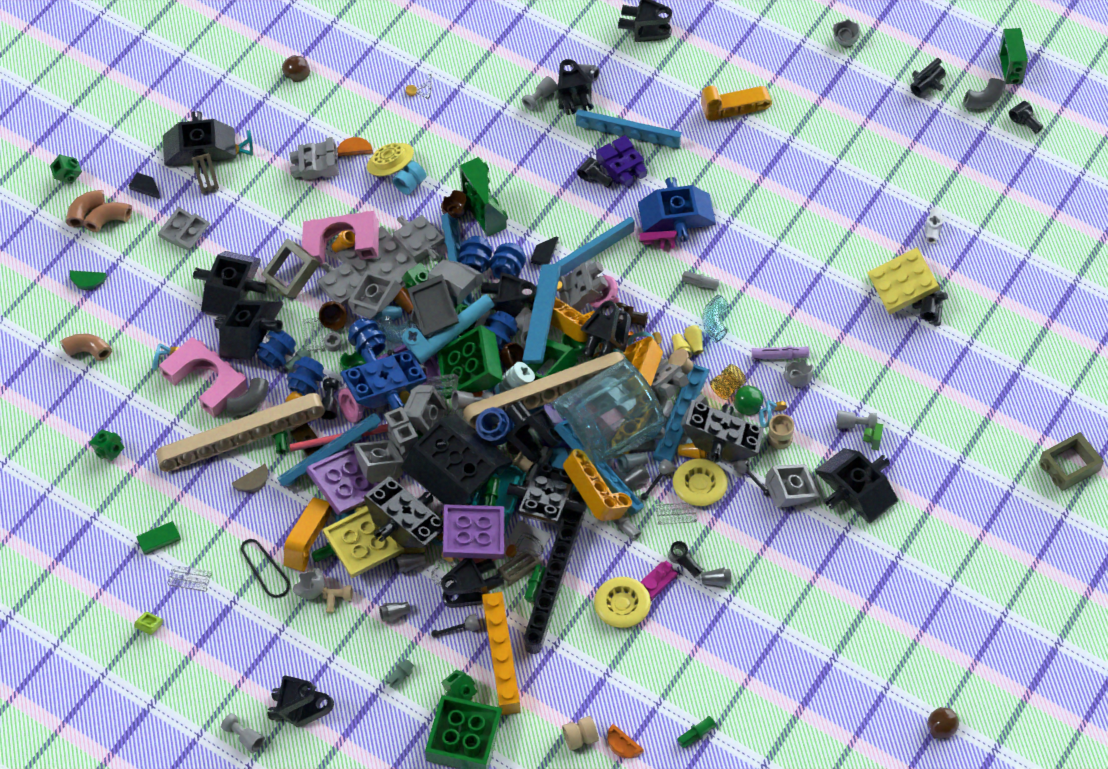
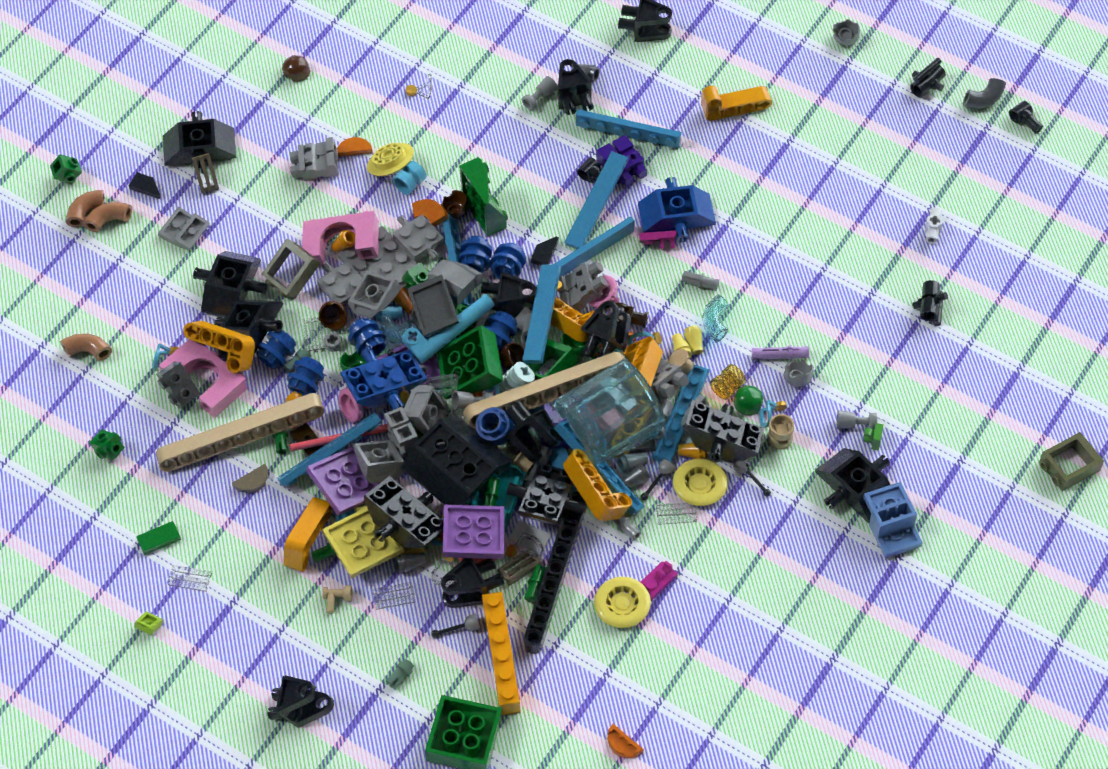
green tile [70,270,107,290] -> none
light grey piece [221,713,265,753] -> none
dark grey cylinder [227,378,269,417] -> none
teal piece [236,130,253,156] -> none
black piece [241,539,290,598] -> none
light grey hair [293,568,325,600] -> none
black piece [320,378,340,420] -> none
flat silver cone [379,602,411,623] -> none
green brick [441,670,477,701] -> none
tan wheel [562,716,599,751] -> none
black pin [668,541,704,578] -> none
green axle [677,716,716,748] -> none
flat silver cone [702,567,731,587] -> none
light grey slope [765,464,820,508] -> none
light yellow plate [867,247,940,315] -> none
reddish brown hair [927,707,959,740] -> none
green window [998,28,1028,84] -> none
none -> dark grey brick [156,361,201,407]
none -> light orange beam [183,321,255,373]
none -> clear tile [372,582,416,610]
none -> orange tile [412,199,449,227]
none -> dark azure tile [564,151,628,249]
none -> medium blue bracket [863,482,923,558]

